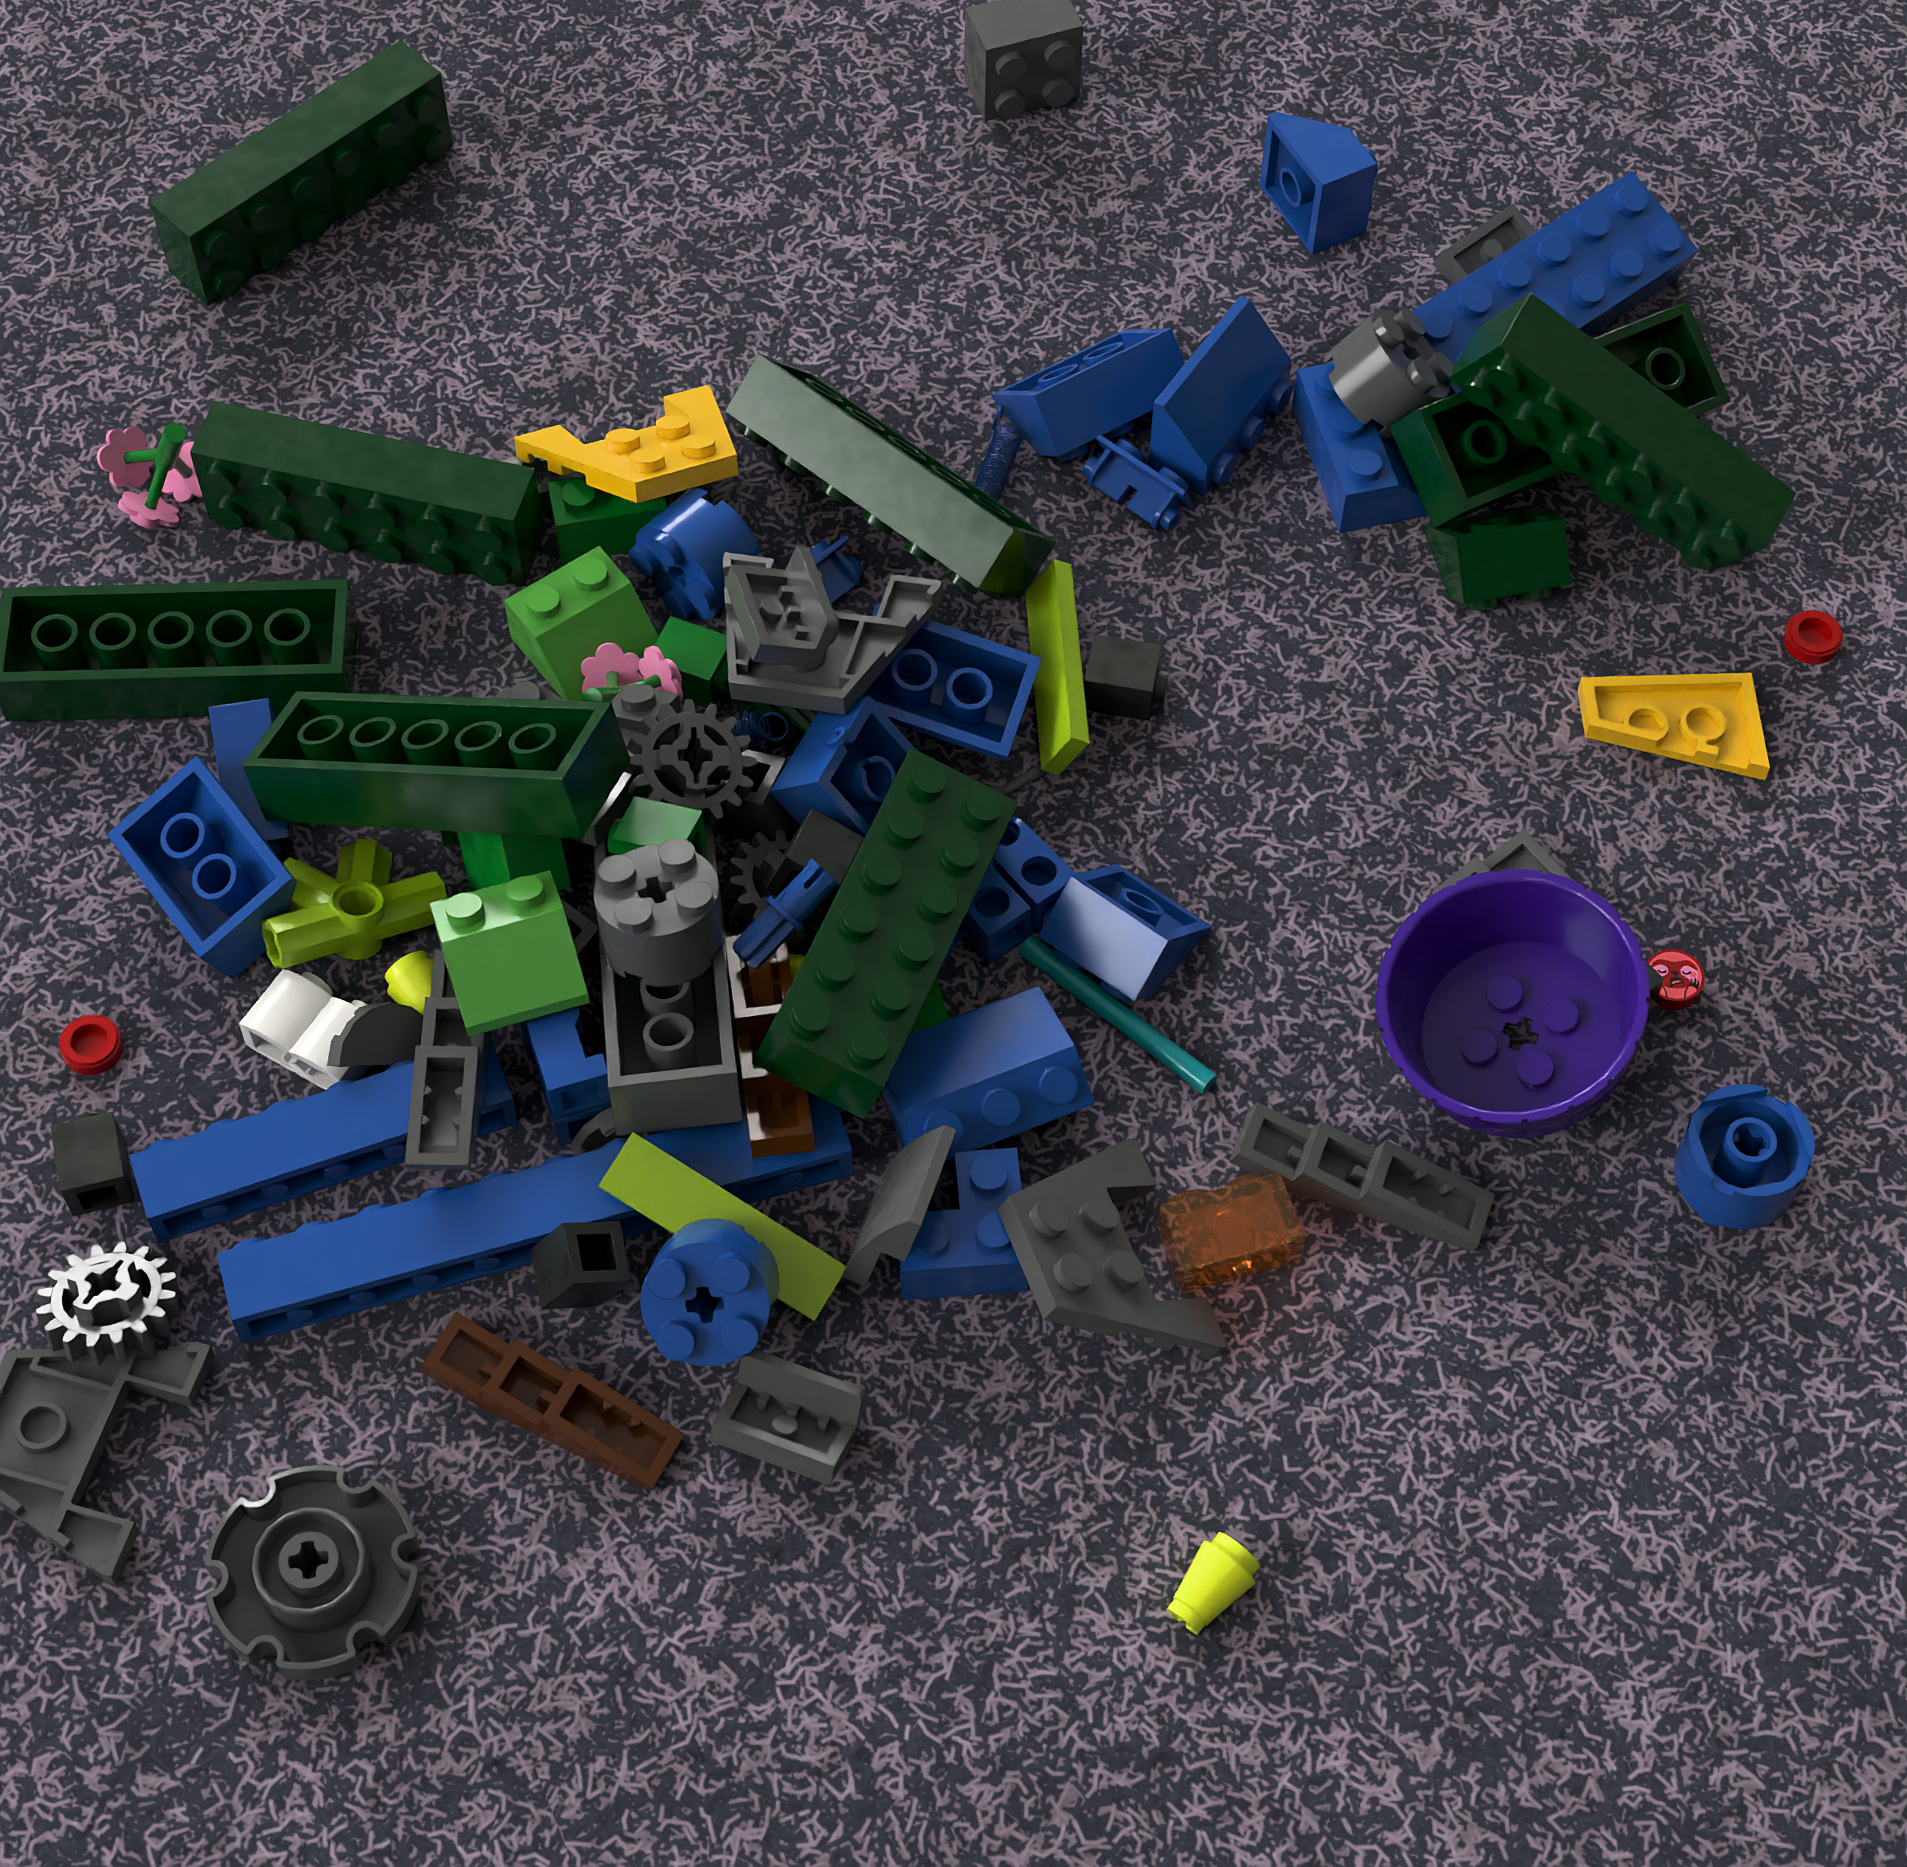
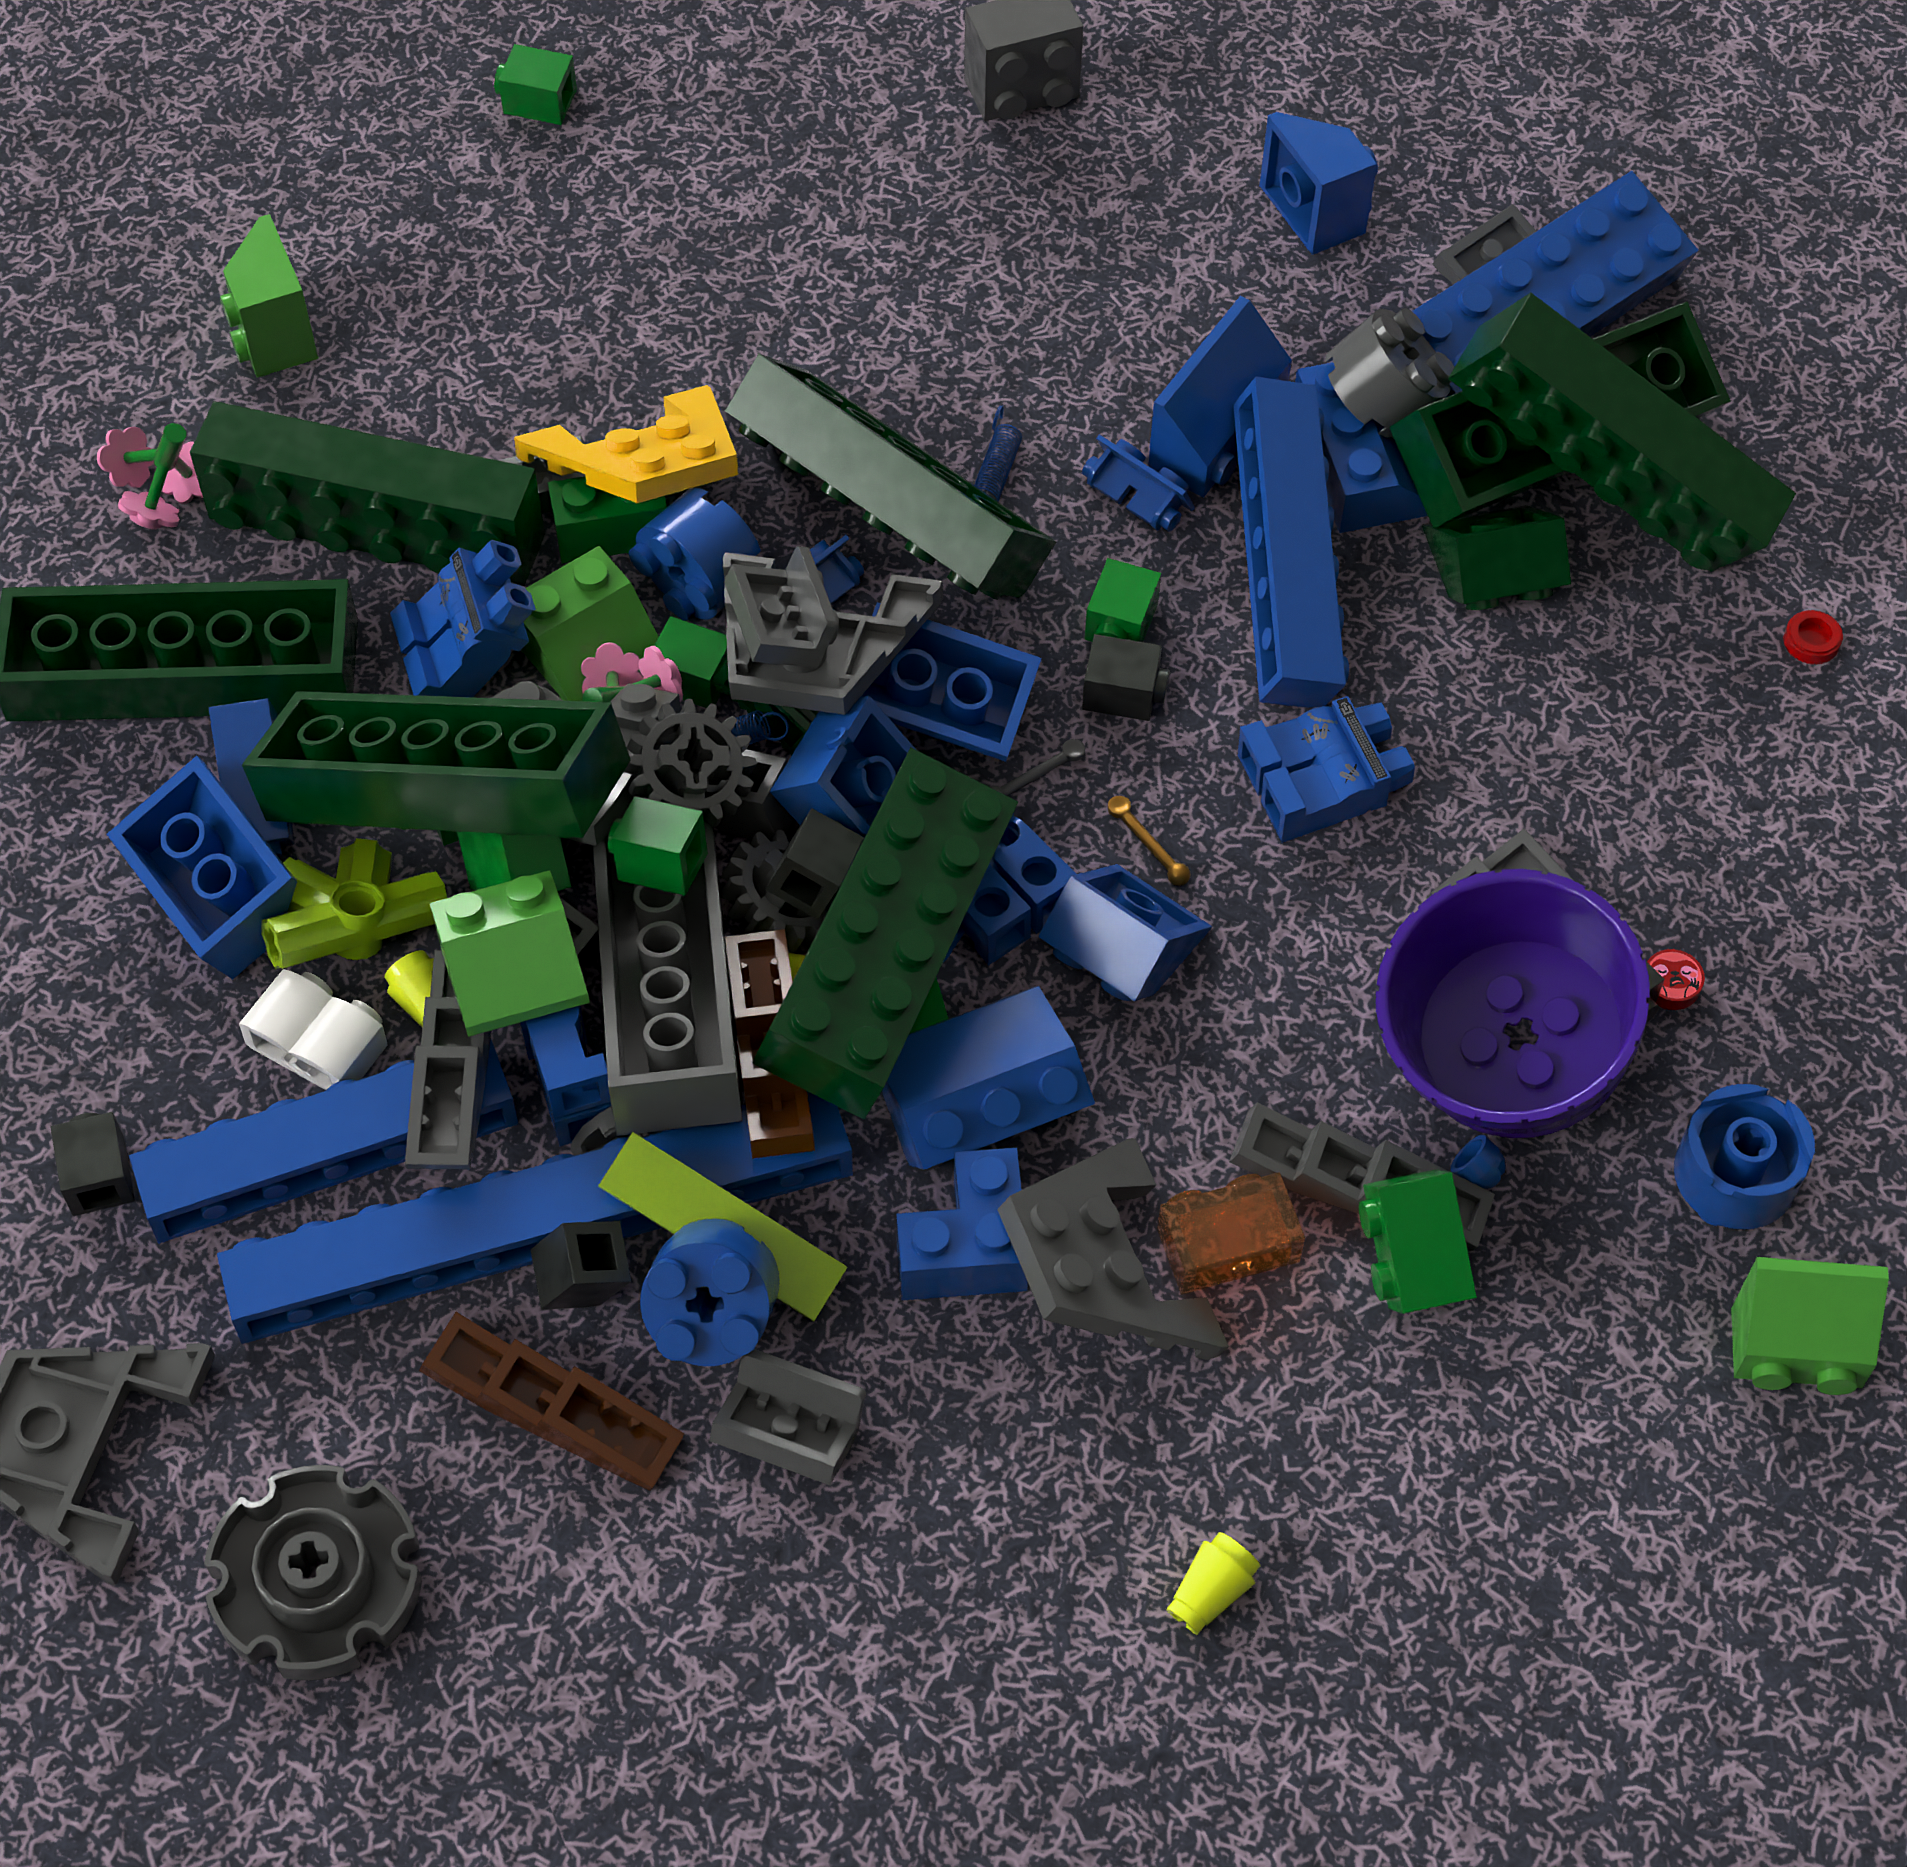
dark grey gear [36,1242,181,1366] -> none
red tile [59,1015,123,1075] -> none
dark green brick [150,40,453,306] -> none
dark grey tile [327,1002,423,1067] -> none
dark grey brick [594,838,726,987] -> none
blue axle [732,858,840,969] -> none
dark grey slope [842,1125,956,1286] -> none
blue slope [991,328,1185,462] -> none
teal bar [1018,935,1218,1095] -> none
lime tile [1025,559,1090,775] -> none
yellow wing [1577,673,1770,780] -> none
none -> bright green slope [220,214,319,378]
none -> blue hips [390,540,536,697]
none -> green brick [494,44,577,125]
none -> green brick [1084,558,1161,642]
none -> pearl gold hinge [1108,796,1191,886]
none -> blue brick [1233,376,1349,708]
none -> blue hips [1238,696,1415,843]
none -> green brick [1359,1169,1477,1314]
none -> blue hinge [1450,1135,1506,1189]
none -> bright green slope [1731,1257,1889,1395]

